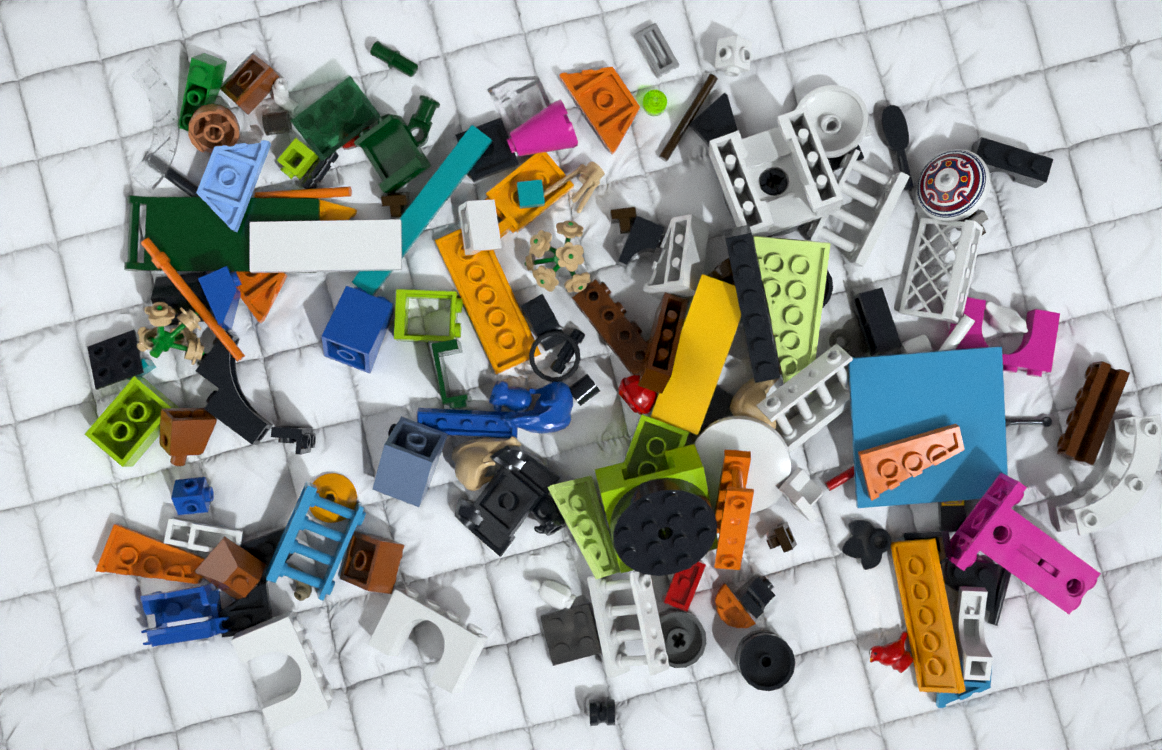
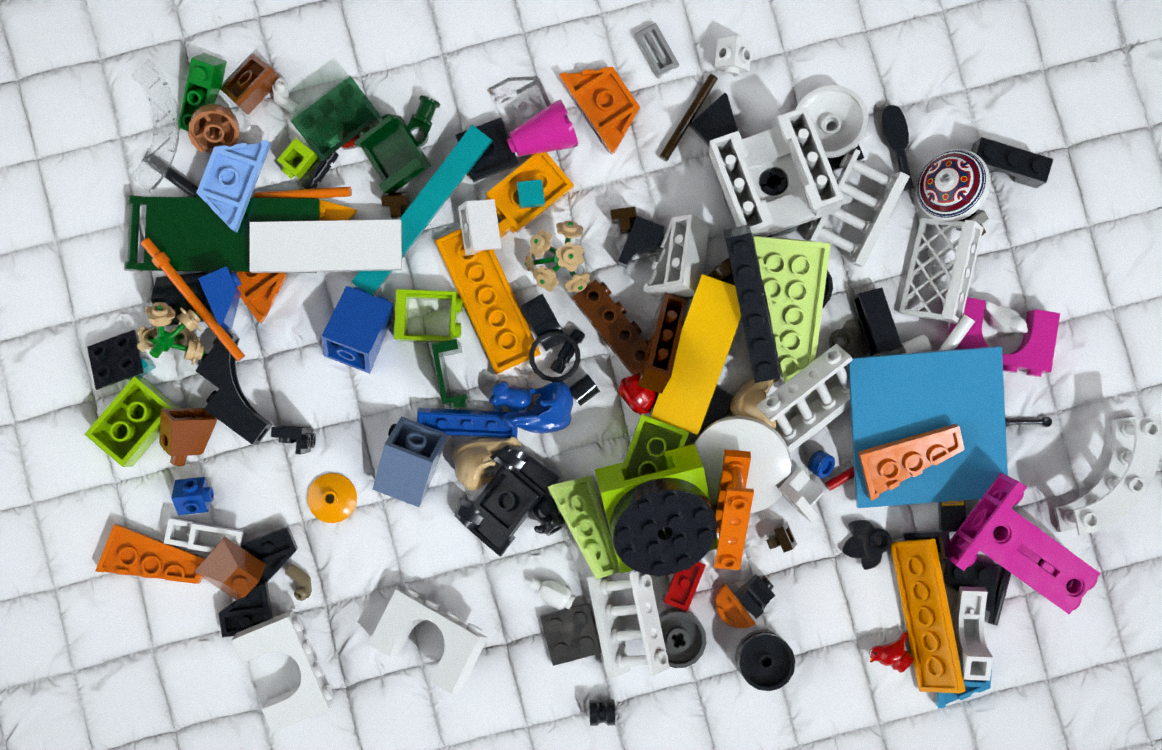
blue animal [140,583,231,647] -> none
clear smoke piece [262,110,292,136] -> none
dark azure fence [265,481,366,601] -> none
dark orange slope [339,530,404,594] -> none
dark green axle [370,41,418,77] -> none
tan plant [543,161,605,213] -> none
clear neon green tile [642,90,667,116] -> none
reddish brown brick [1056,361,1130,466] -> none
none -> blue tile [808,450,835,478]

